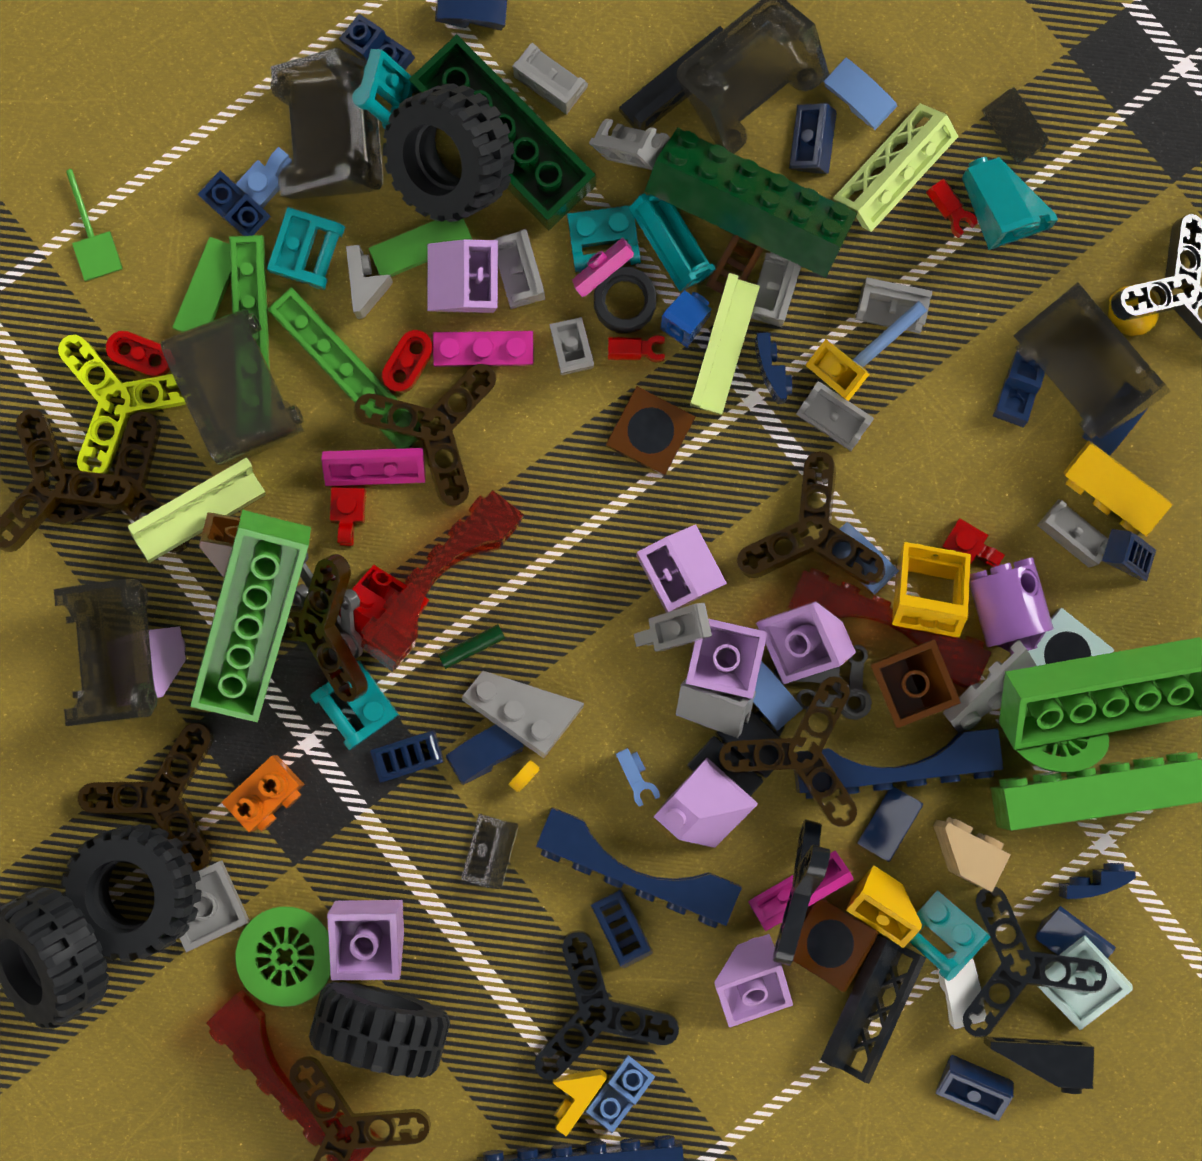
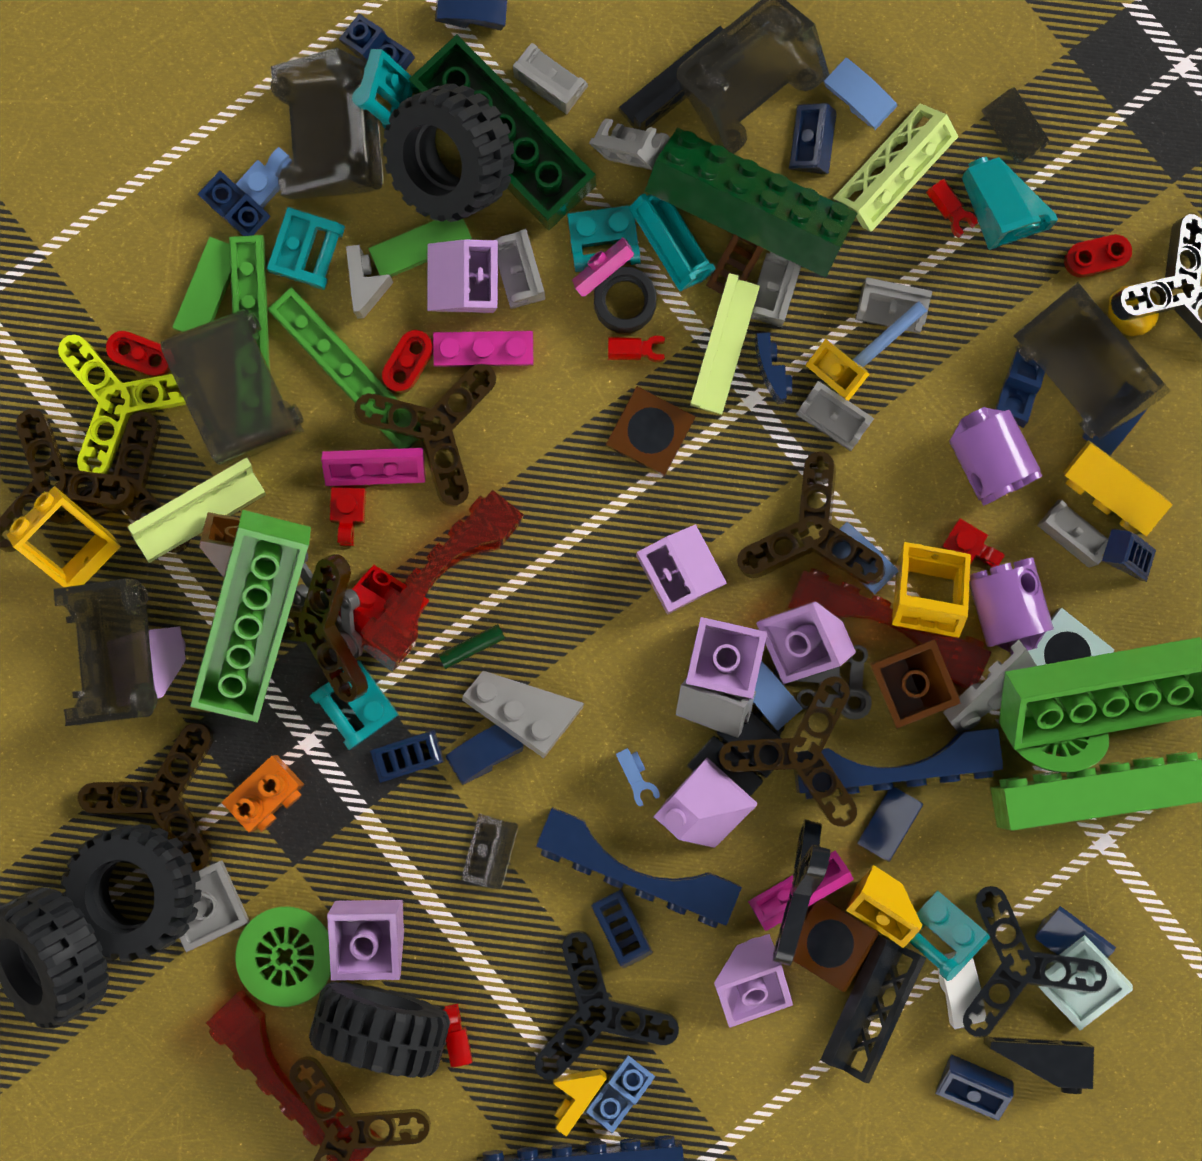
bright green piece [66,169,123,281] -> none
yellow tile [508,760,540,792] -> none
light grey slope [549,317,594,375] -> none
light grey hinge [634,603,712,652] -> none
blue slope [660,290,712,348] -> none
tan slope [933,817,1011,892] -> none
dark blue slope [1059,863,1136,899] -> none
none -> yellow window [7,486,121,595]
none -> red bar [443,1003,473,1067]
none -> medium lavender cylinder [949,407,1042,506]
none -> red plate [1064,234,1132,278]

